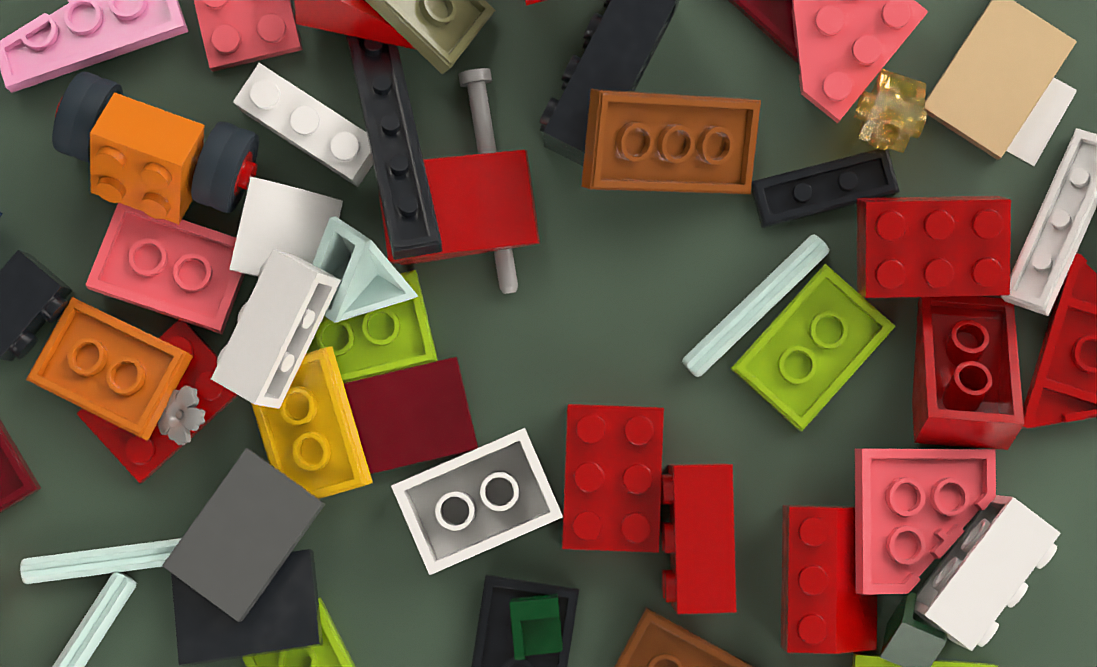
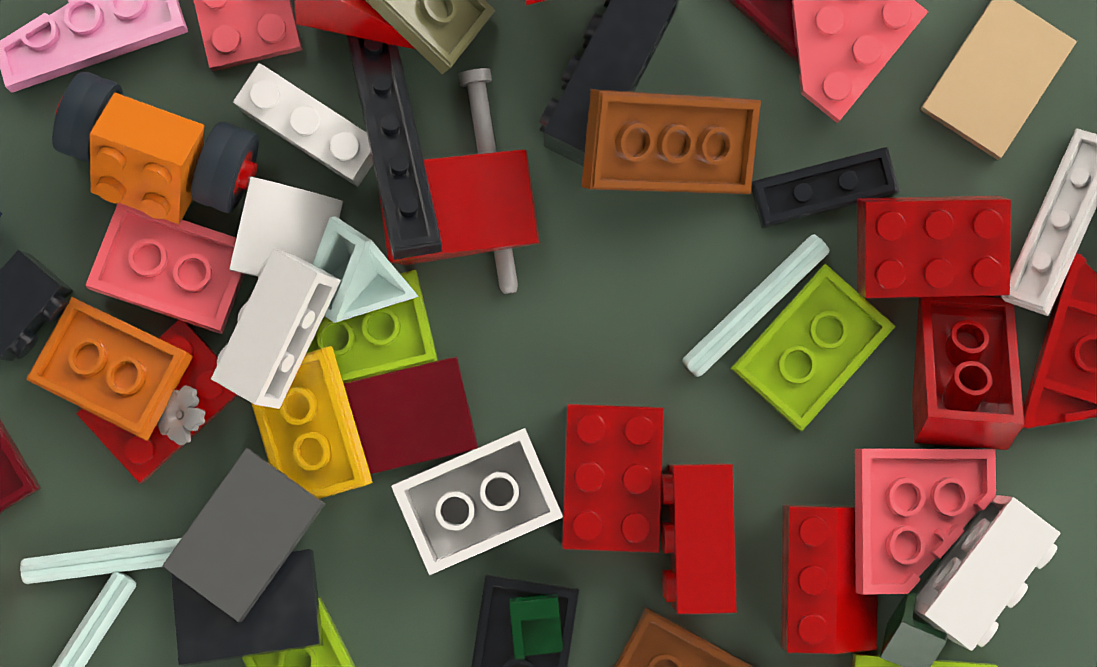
clear yellow brick [854,69,927,153] -> none
white sticker [1006,78,1077,166] -> none

